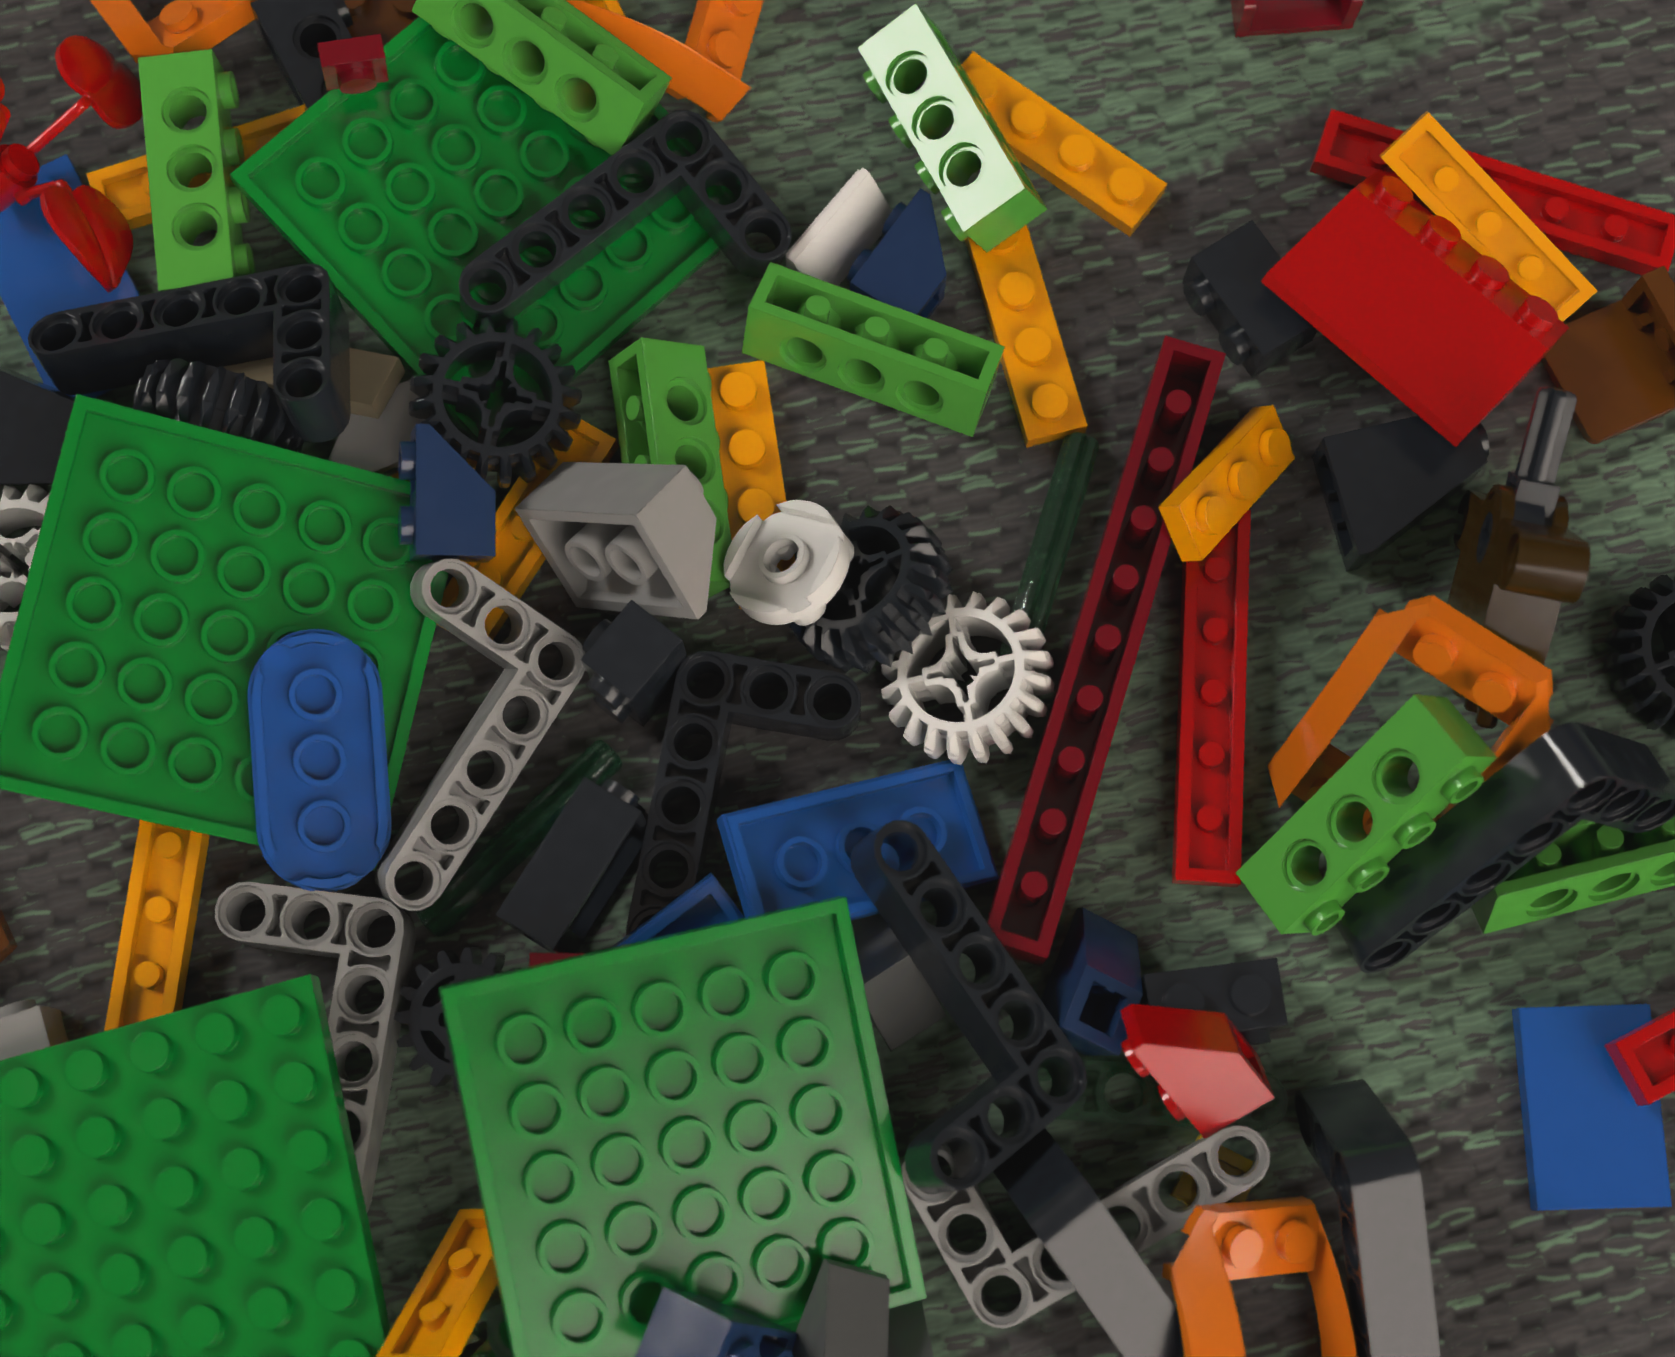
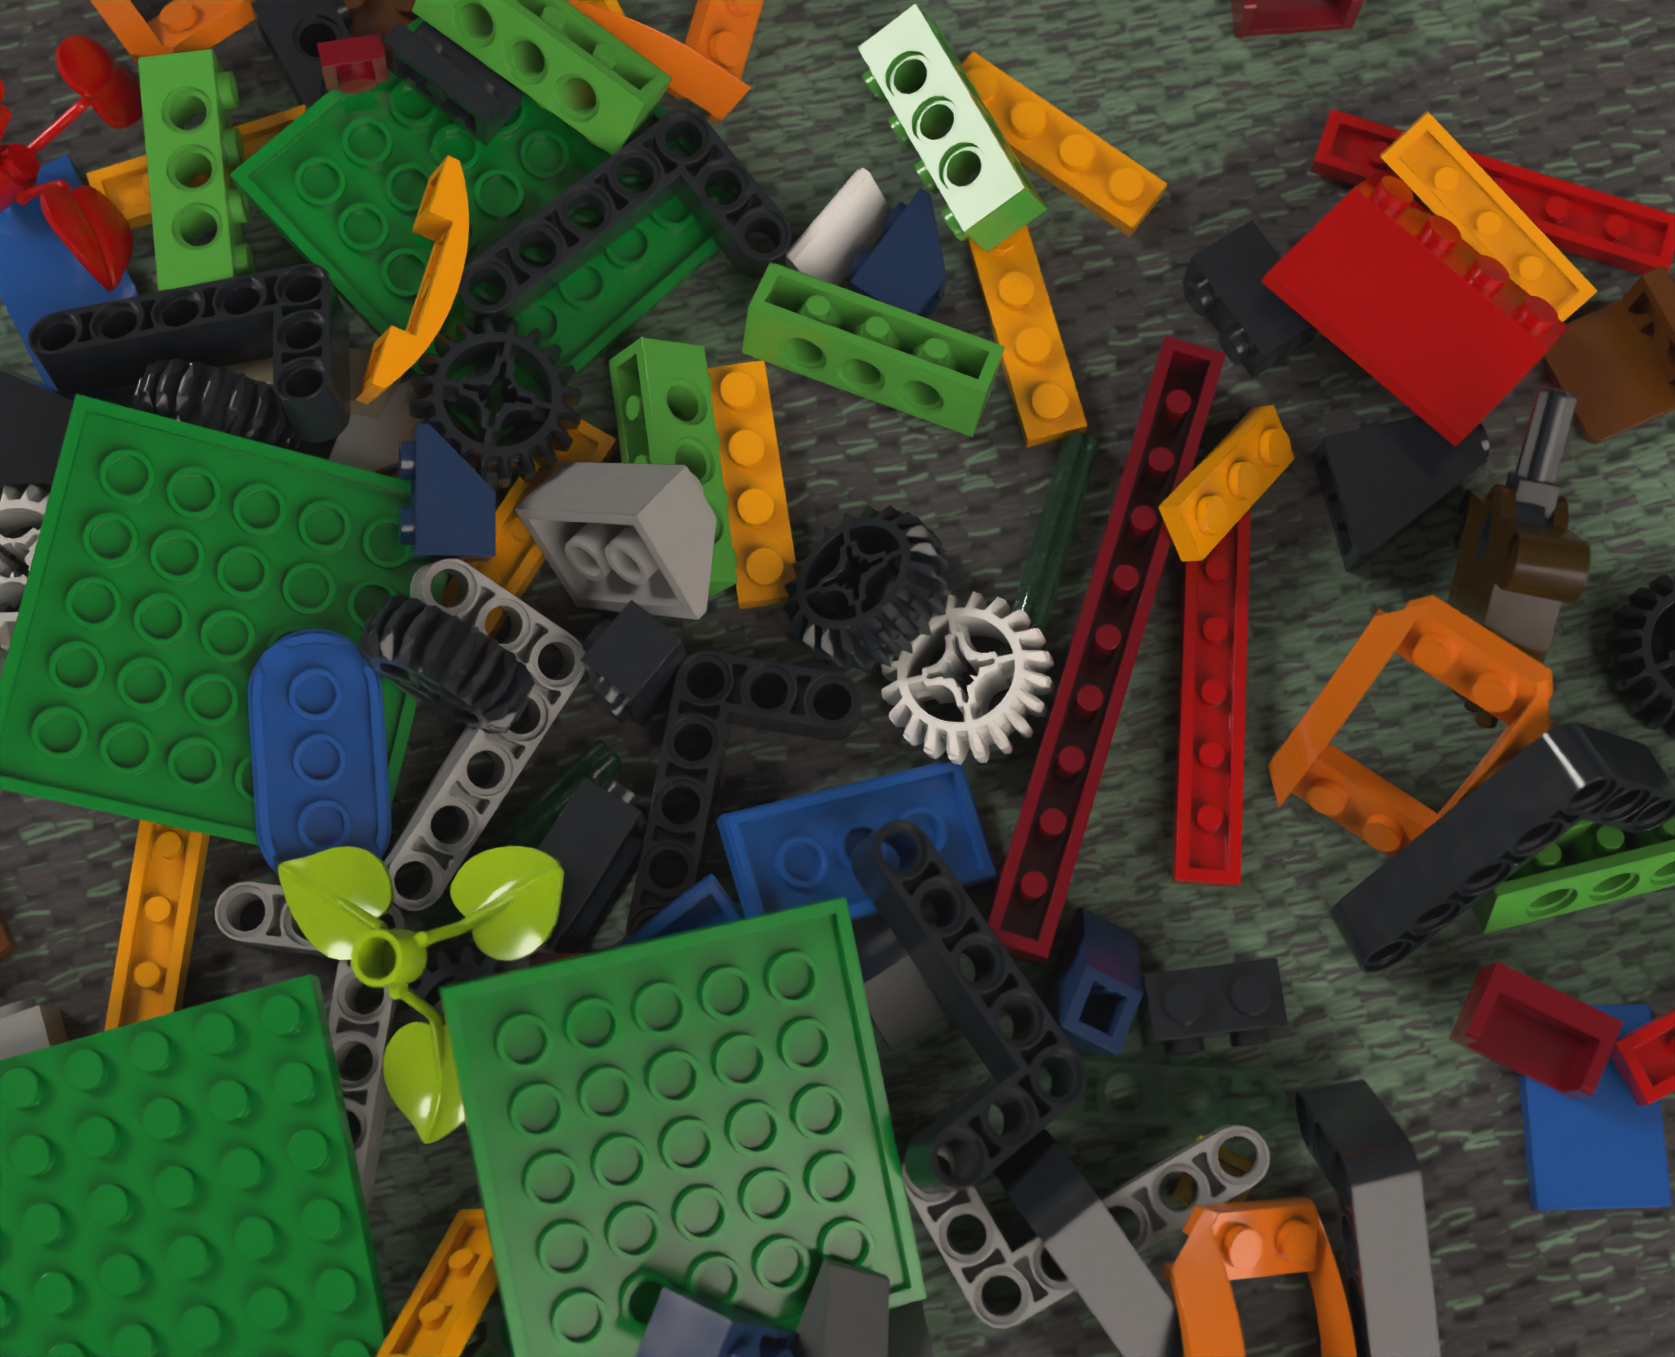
white plate [724,500,854,626] -> none
slope [1120,1004,1275,1139] -> none
bright green brick [1236,694,1498,935] -> none
none -> lime plant [278,846,564,1144]
none -> light orange slope [355,155,469,405]
none -> black gear [357,595,535,734]
none -> black bracket [383,21,522,146]
none -> dark red panel [1449,962,1623,1099]

